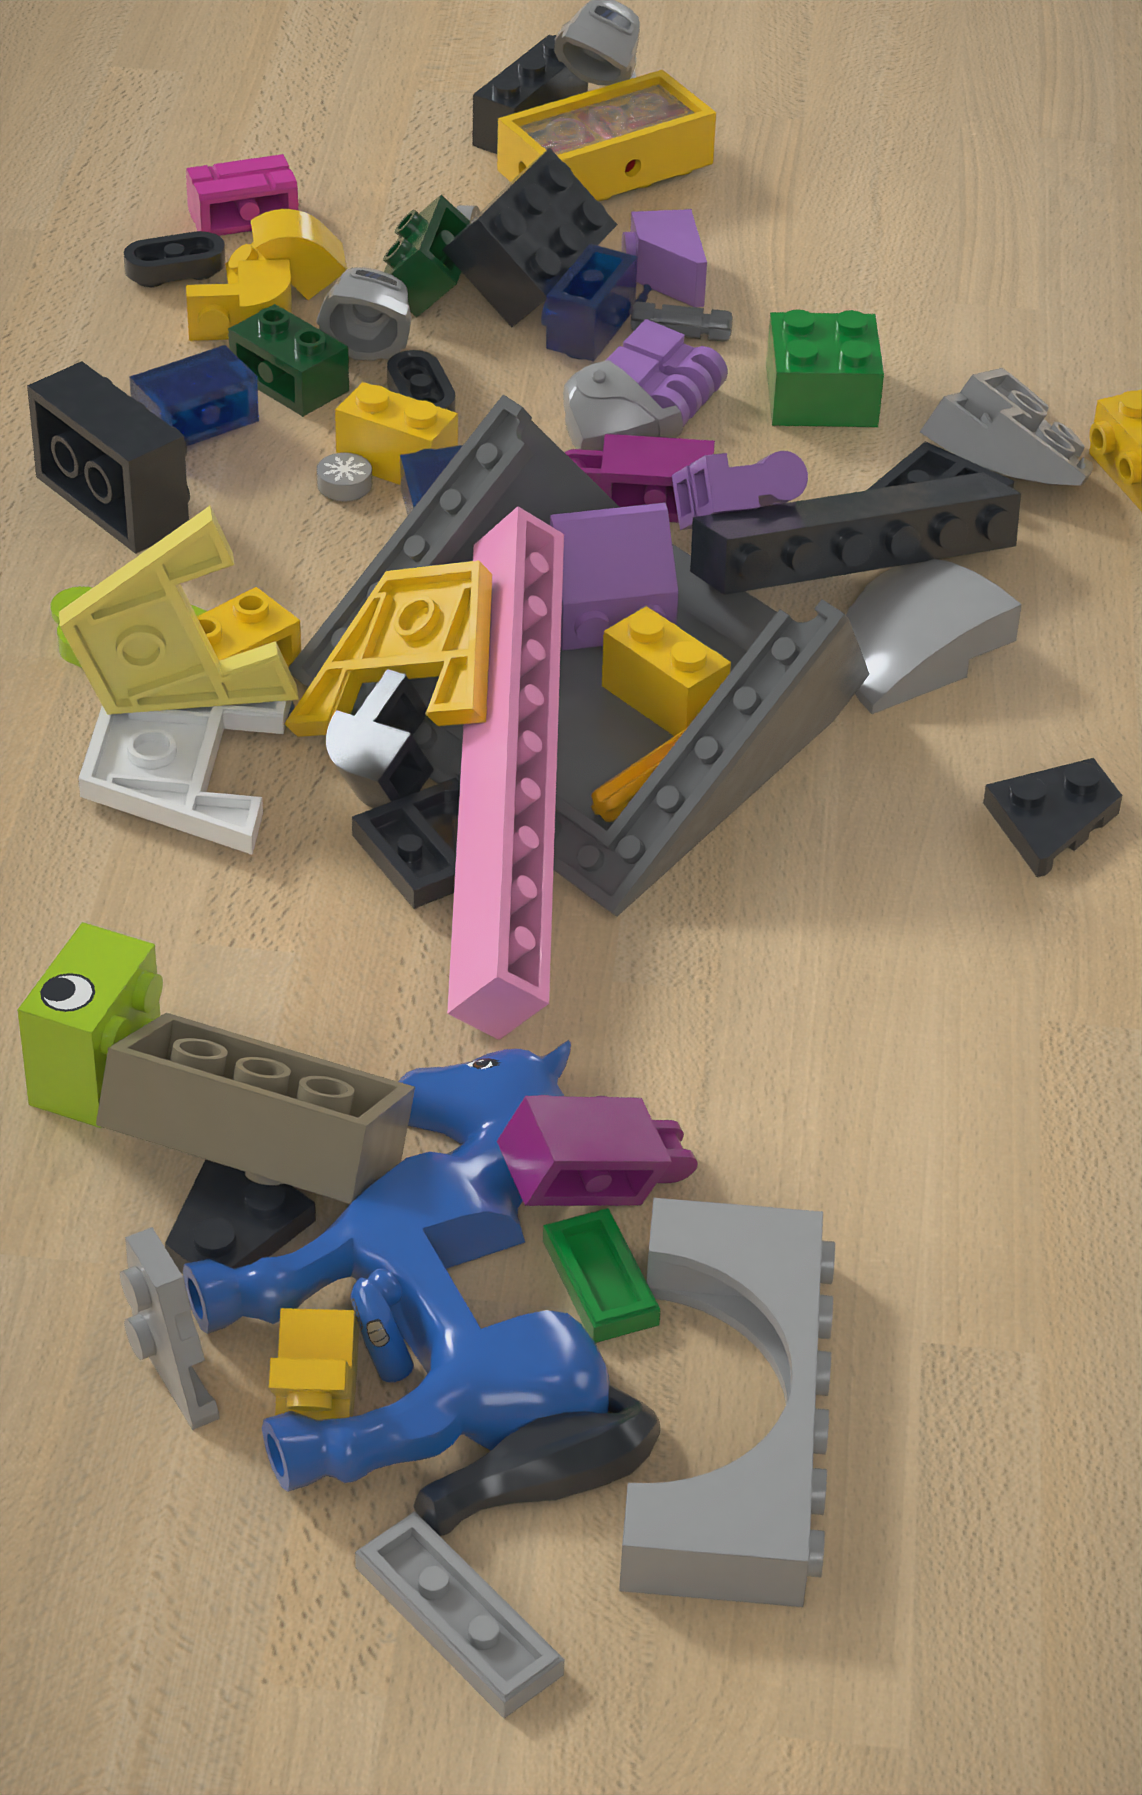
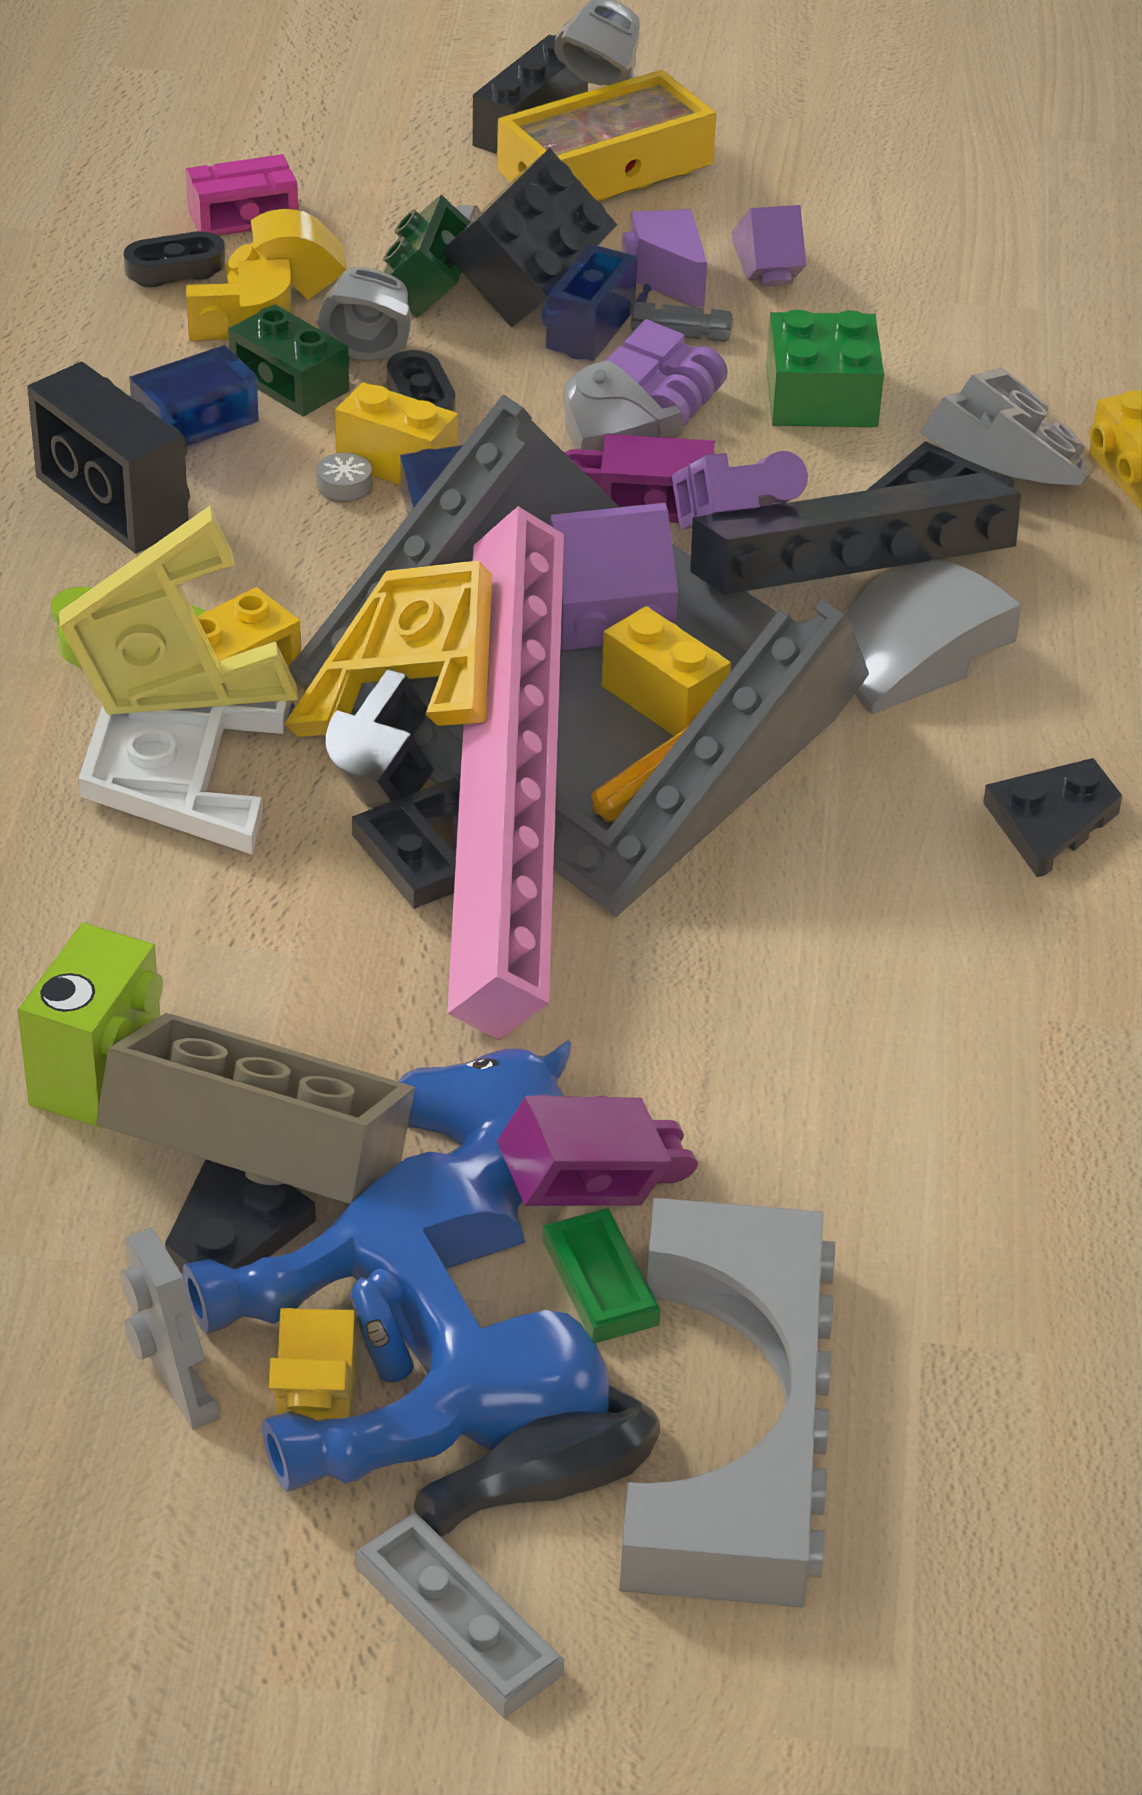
none -> medium lavender slope [732,205,806,286]

